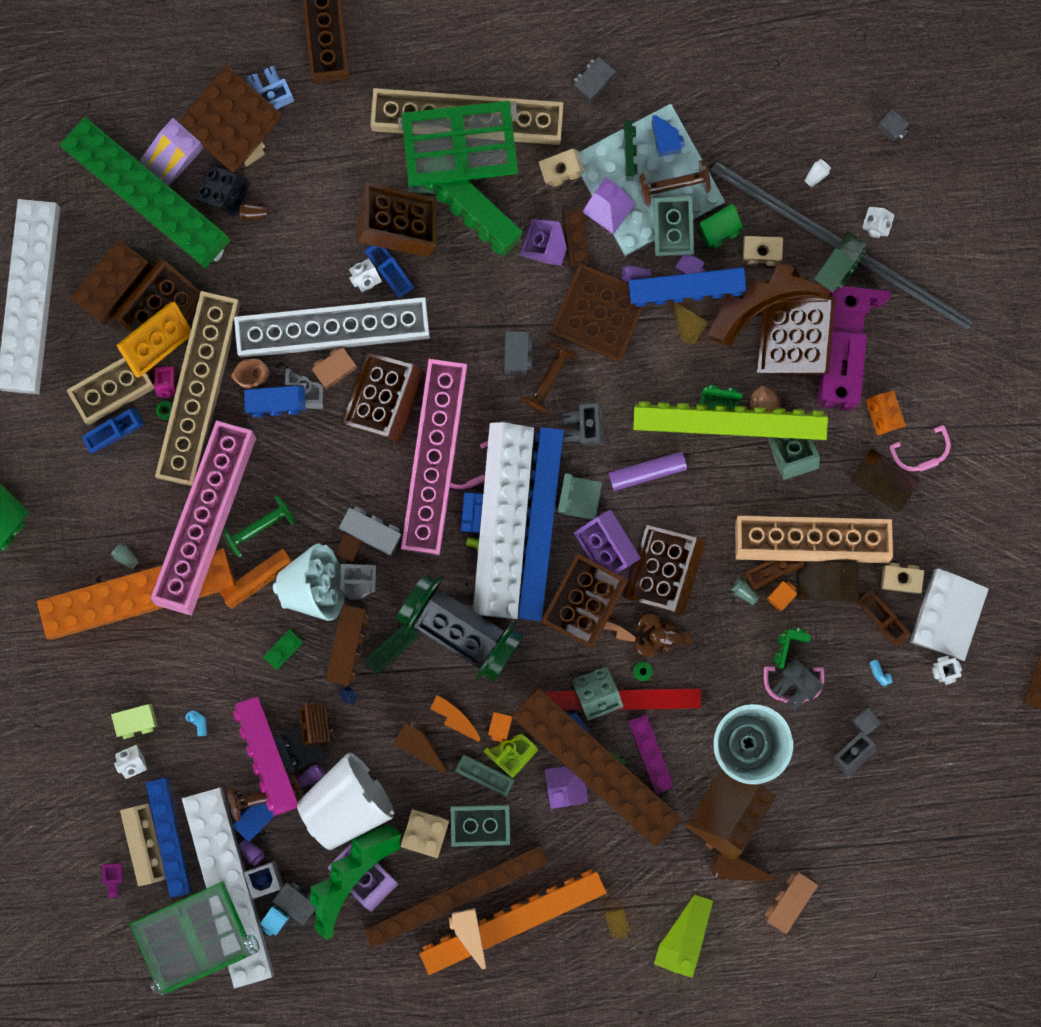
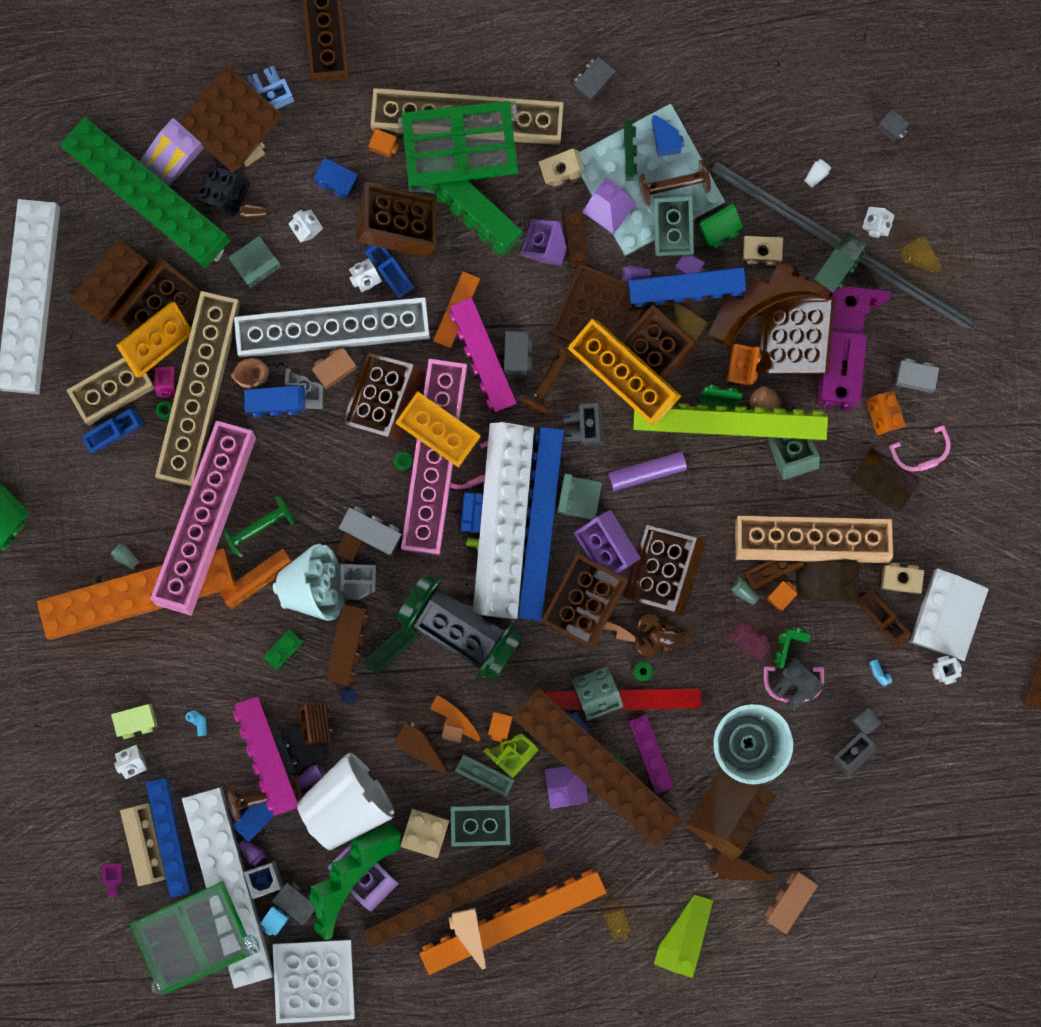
none -> sand green bracket [229,237,281,289]
none -> white plate [273,939,355,1024]
none -> white brick [289,209,323,242]
none -> blue brick [314,158,359,199]
none -> orange brick [368,128,399,159]
none -> green tile [394,452,413,471]
none -> light orange plate [395,392,481,468]
none -> orange tile [433,272,480,349]
none -> nougat slope [442,724,464,743]
none -> dark pink brick [448,297,516,413]
none -> light orange brick [568,319,681,425]
none -> reddish brown slope [621,305,699,381]
none -> orange bracket [726,344,761,386]
none -> clear pink brick [727,623,772,662]
none -> light grey brick [894,358,939,393]
none -> clear yellow slope [901,236,943,274]

